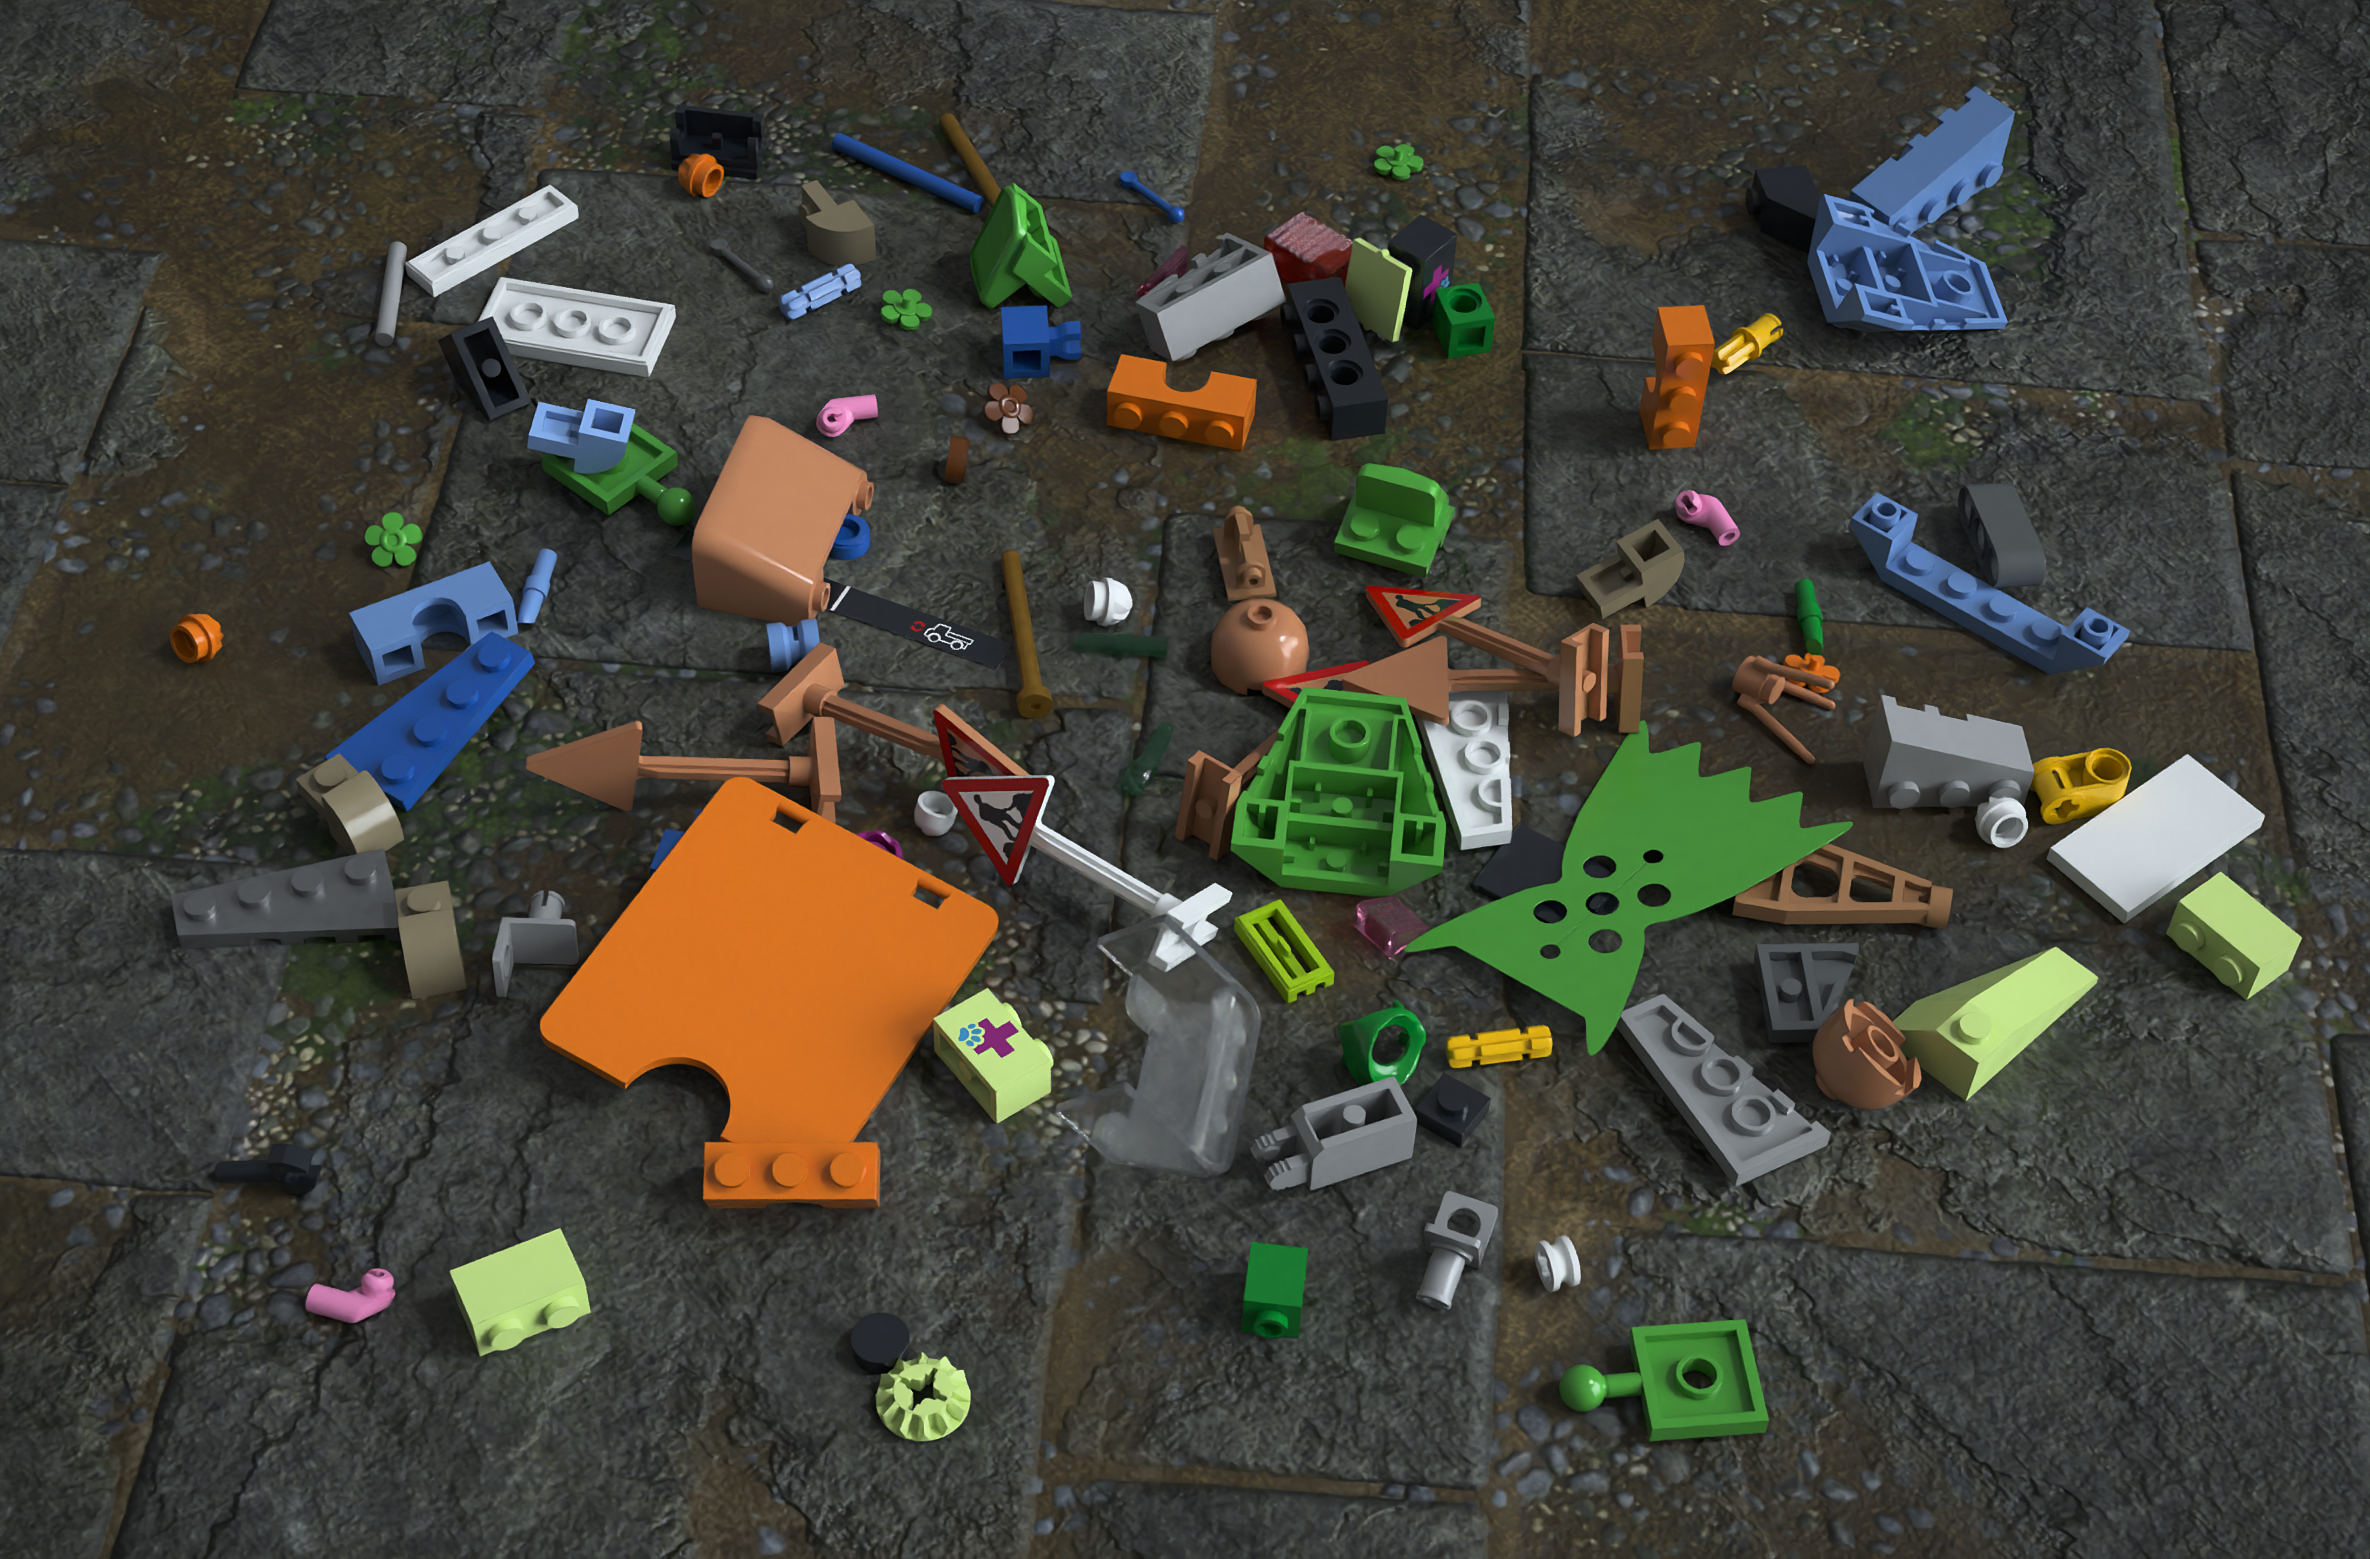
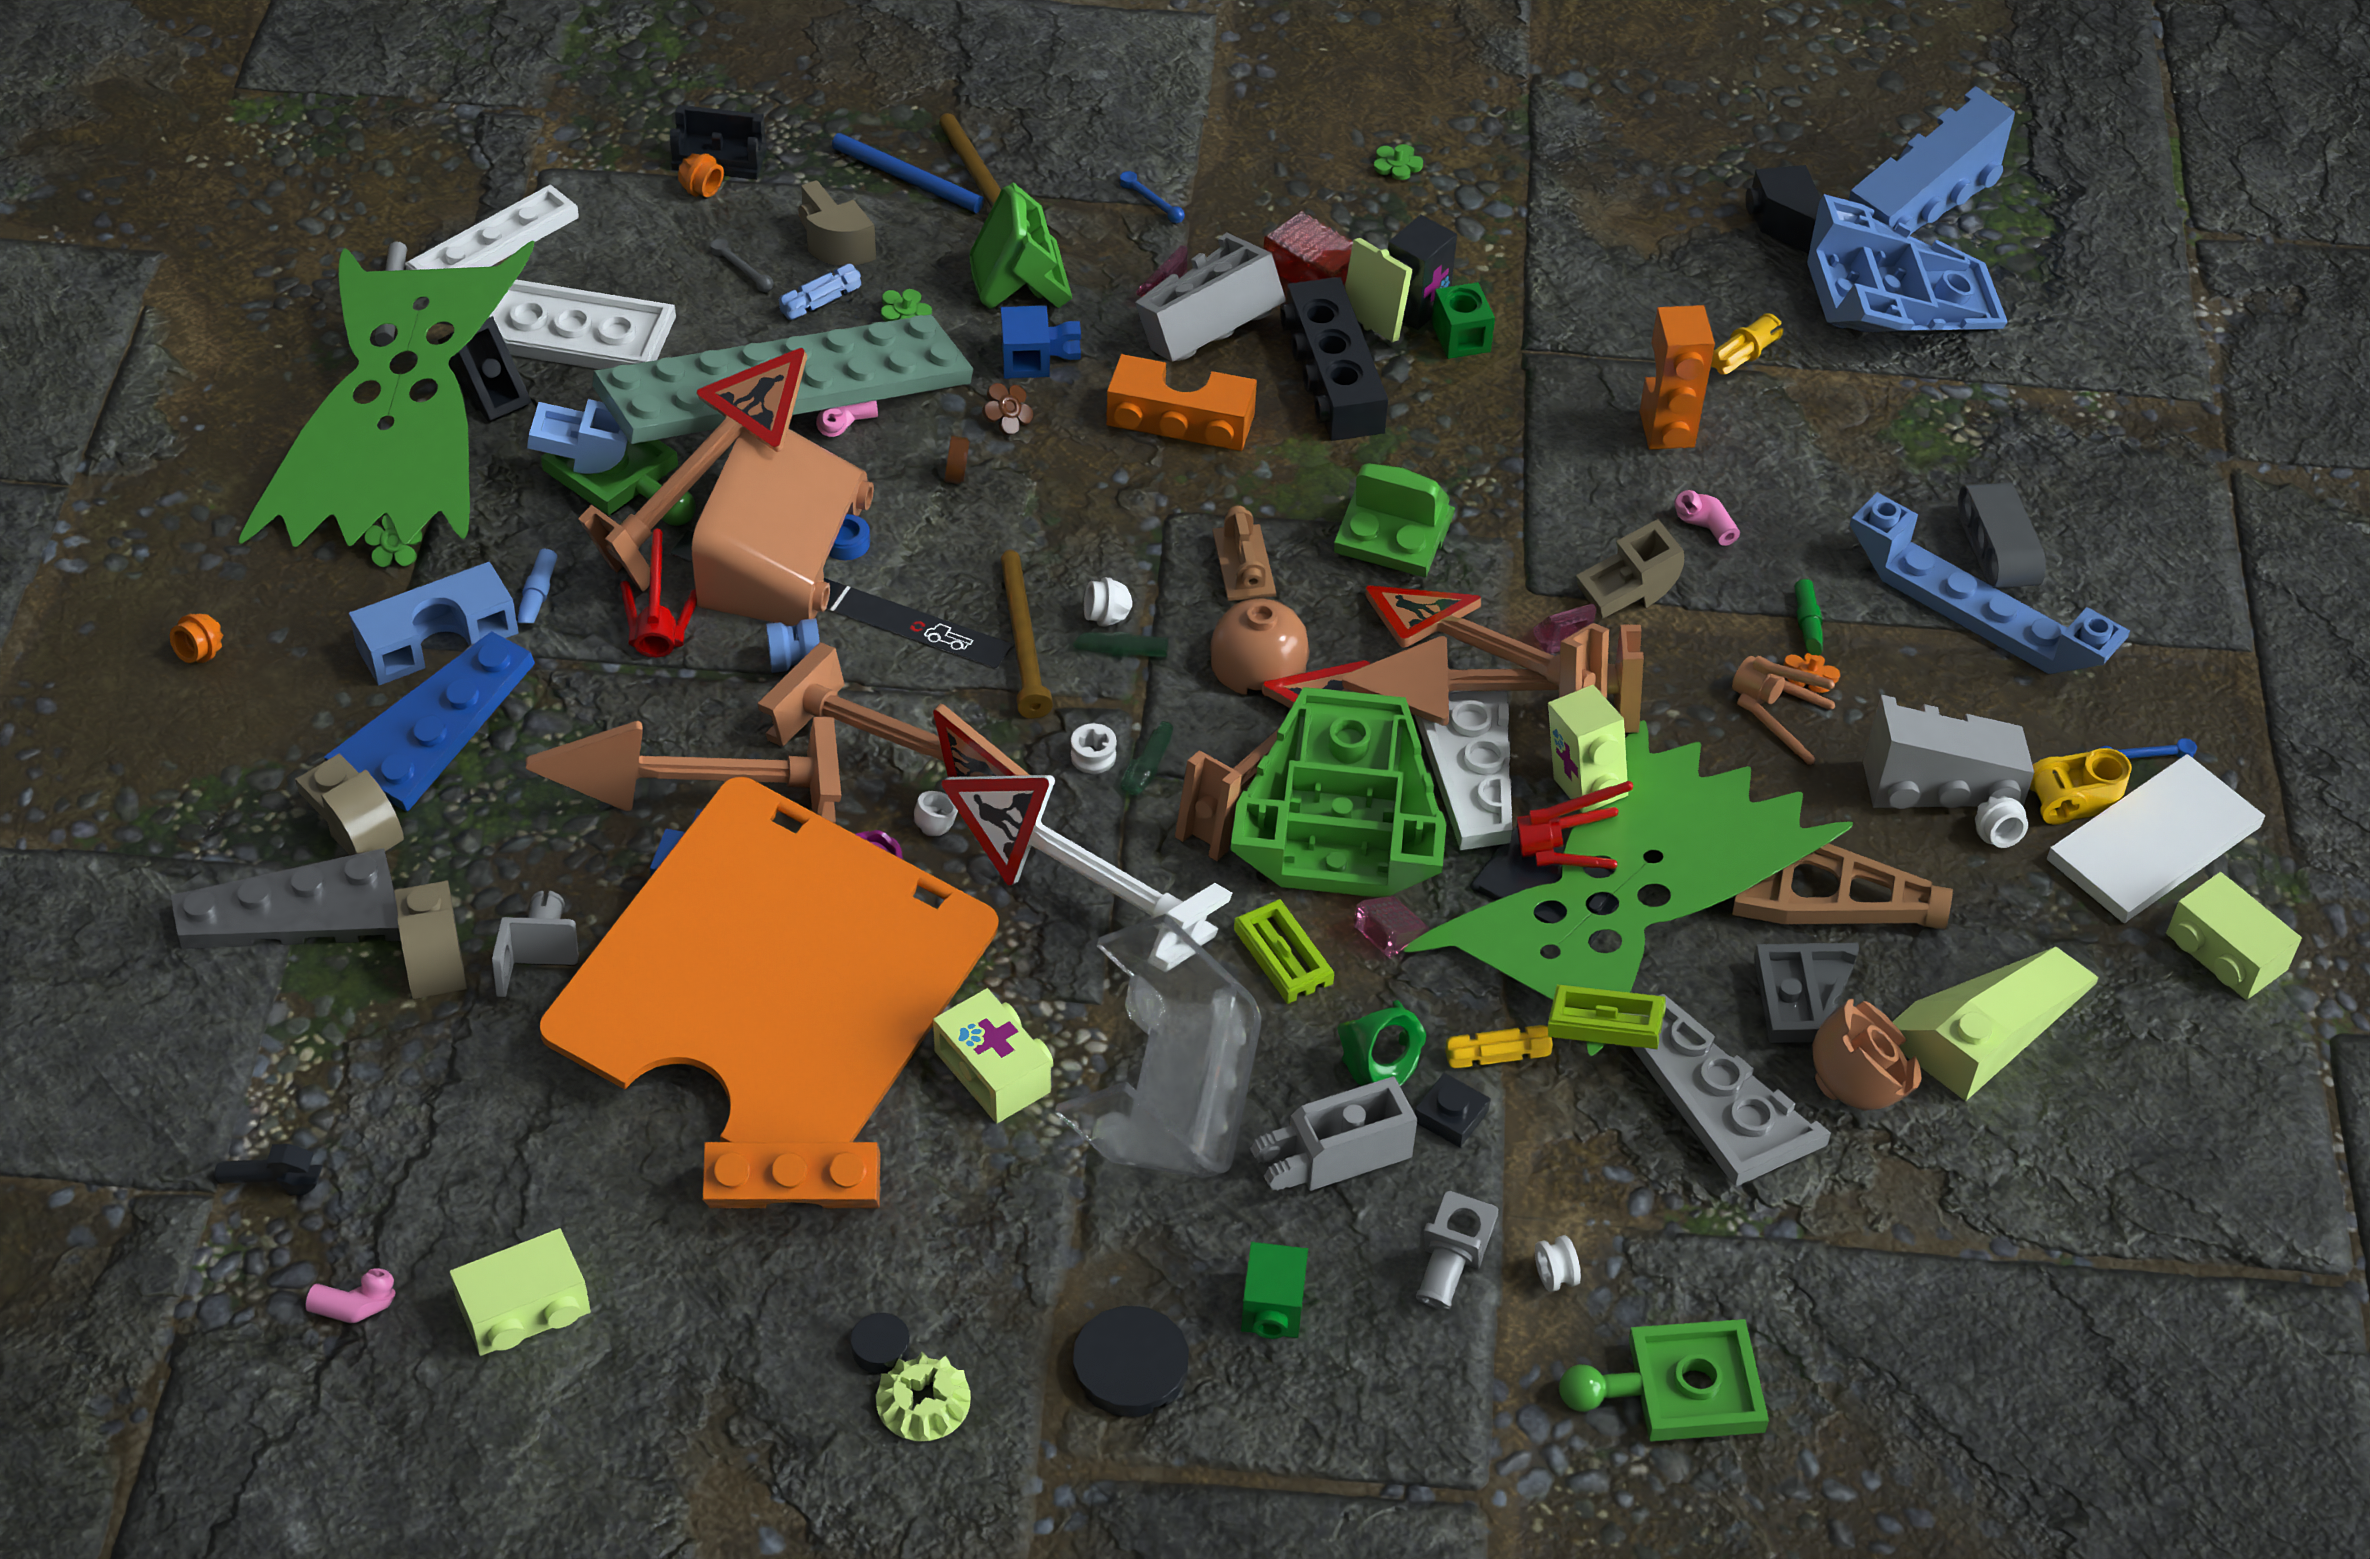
none -> bright green piece [239,240,534,547]
none -> nougat piece [578,348,807,592]
none -> sand green plate [592,314,973,444]
none -> red plant [620,528,697,658]
none -> white bush [1071,723,1117,774]
none -> black tile [1073,1305,1189,1417]
none -> red plant [1516,781,1633,869]
none -> clear pink slope [1533,604,1597,654]
none -> yellowish green brick [1548,685,1628,813]
none -> lime tile [1548,984,1666,1049]
none -> blue hinge [2100,738,2197,759]

